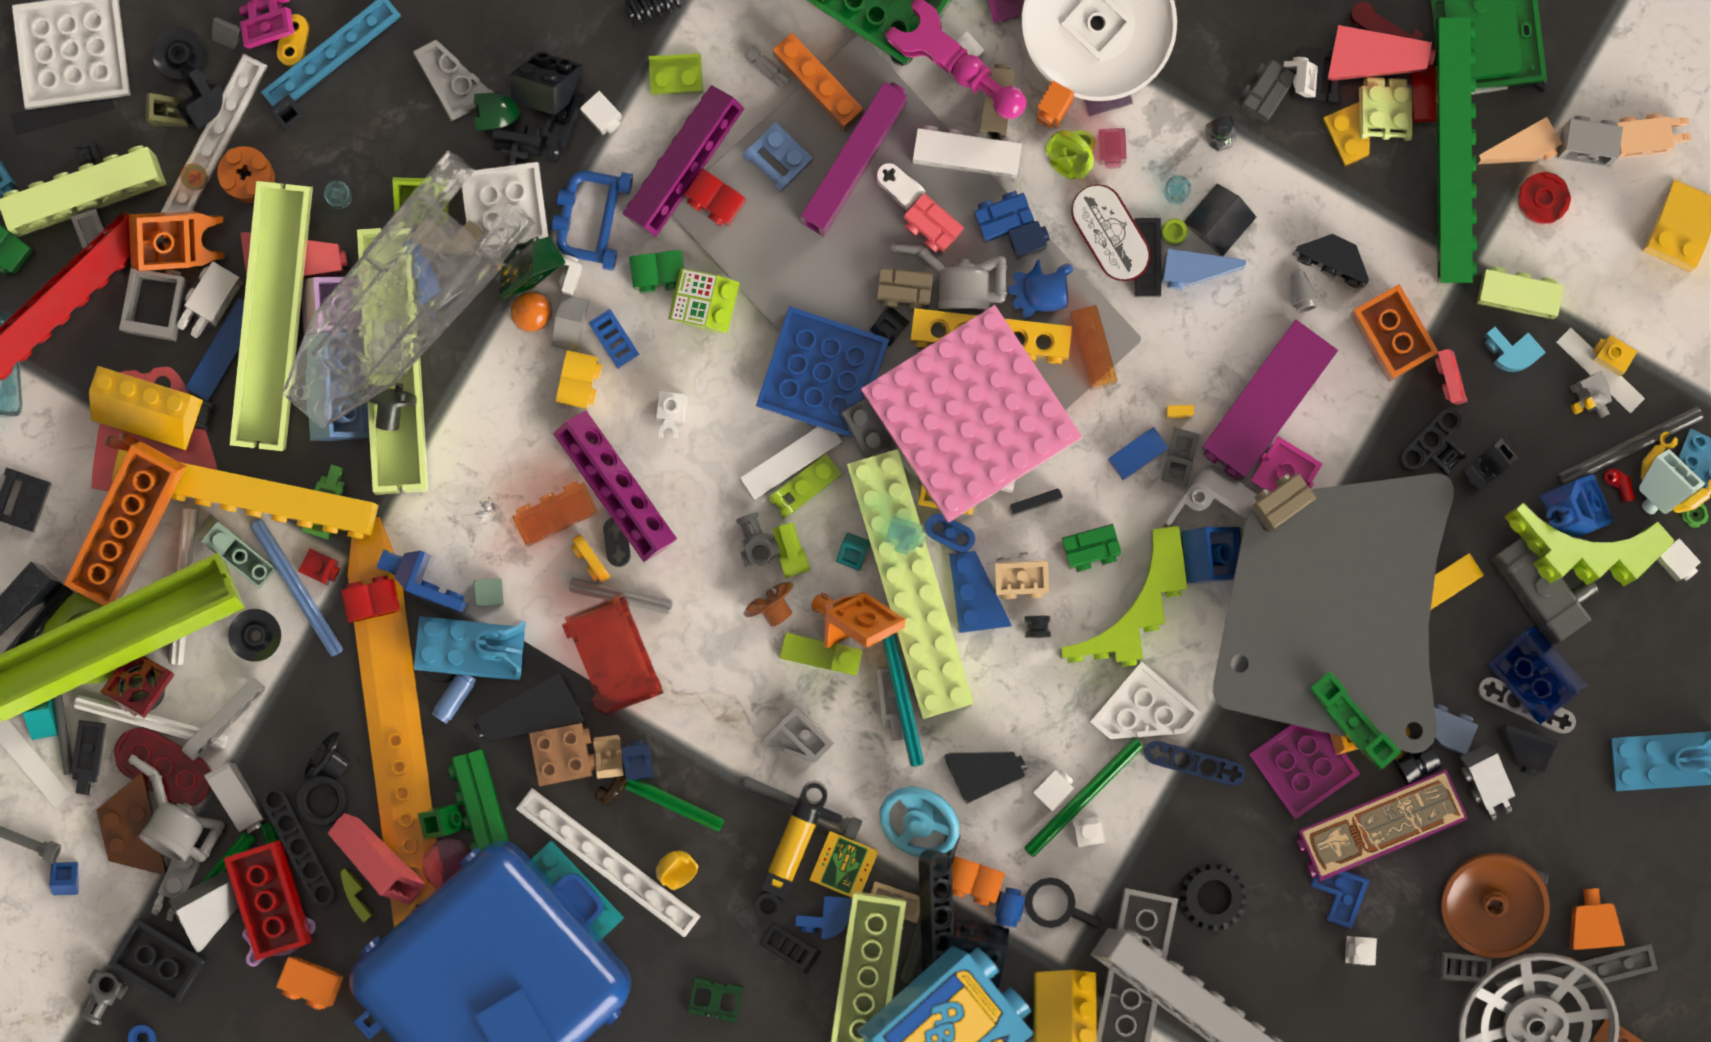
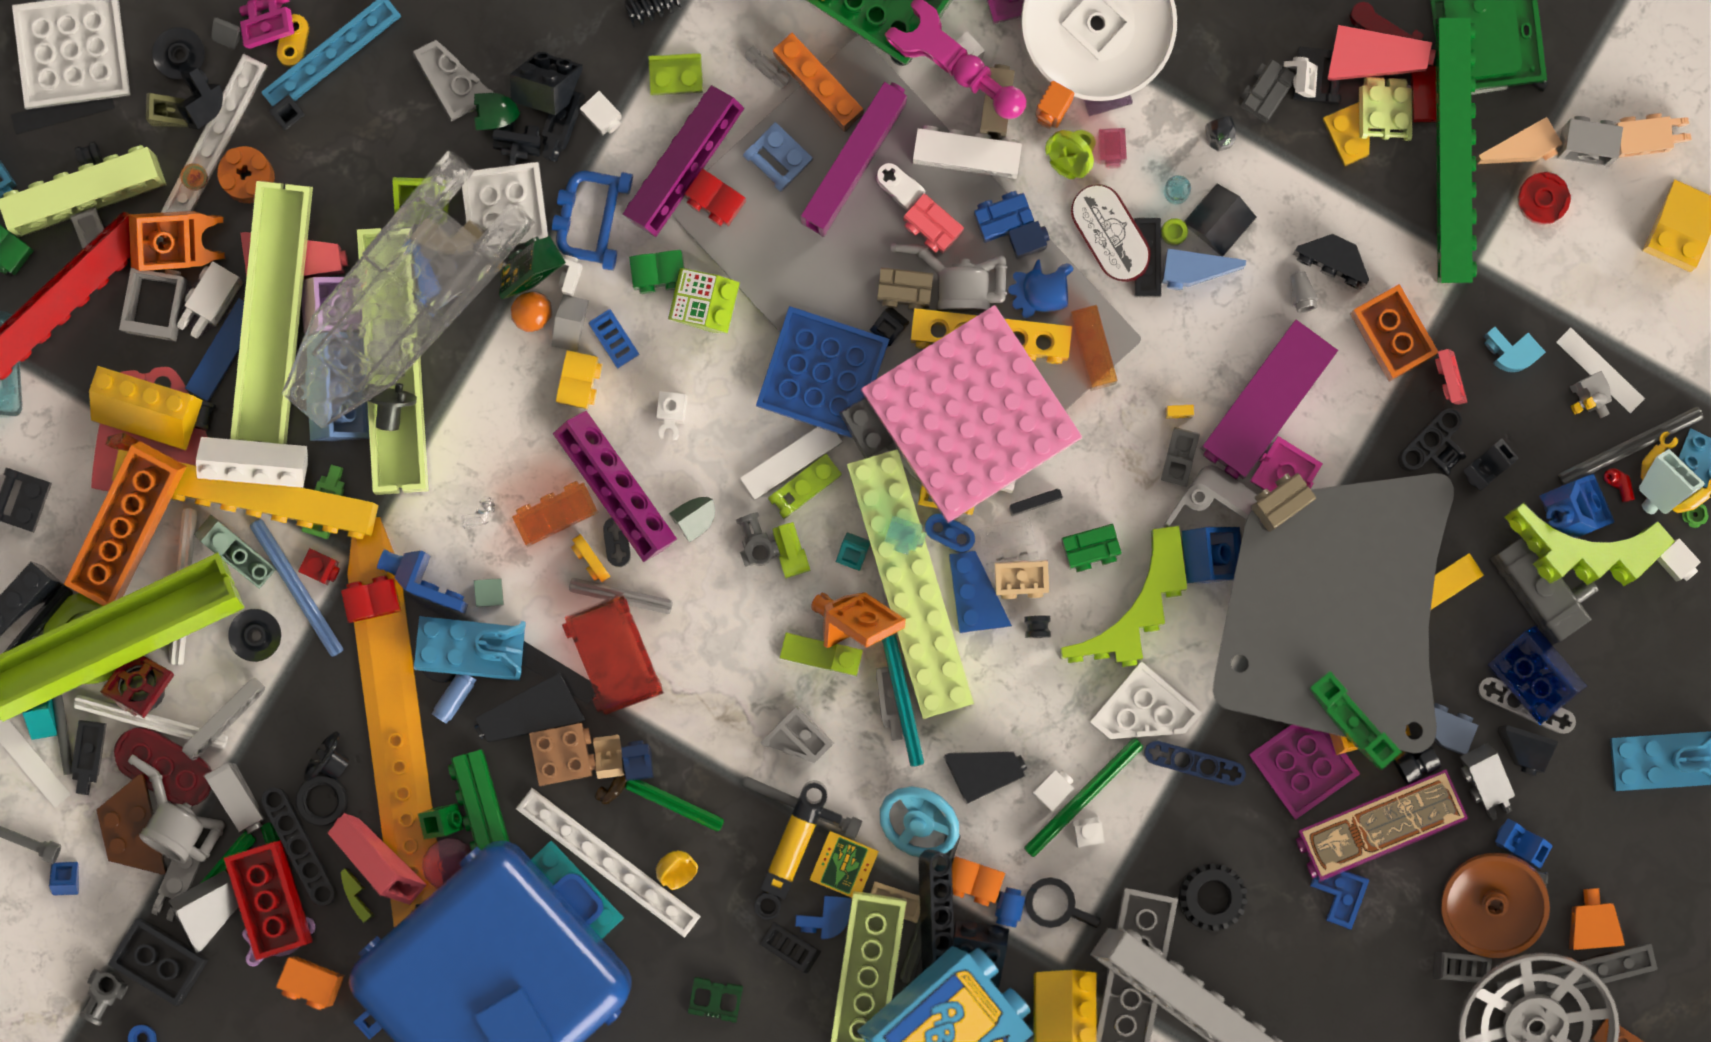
clear light blue wheel [324,181,352,210] -> none
dark orange wheel [744,581,793,627] -> none
blue slope [1108,427,1169,480] -> none
white brick [1345,936,1377,965] -> none
yellowish green brick [1476,267,1564,320] -> none
yellow brick [1593,335,1638,376] -> none
none -> white brick [196,437,308,487]
none -> brick [669,497,716,542]
none -> blue brick [1495,819,1553,869]

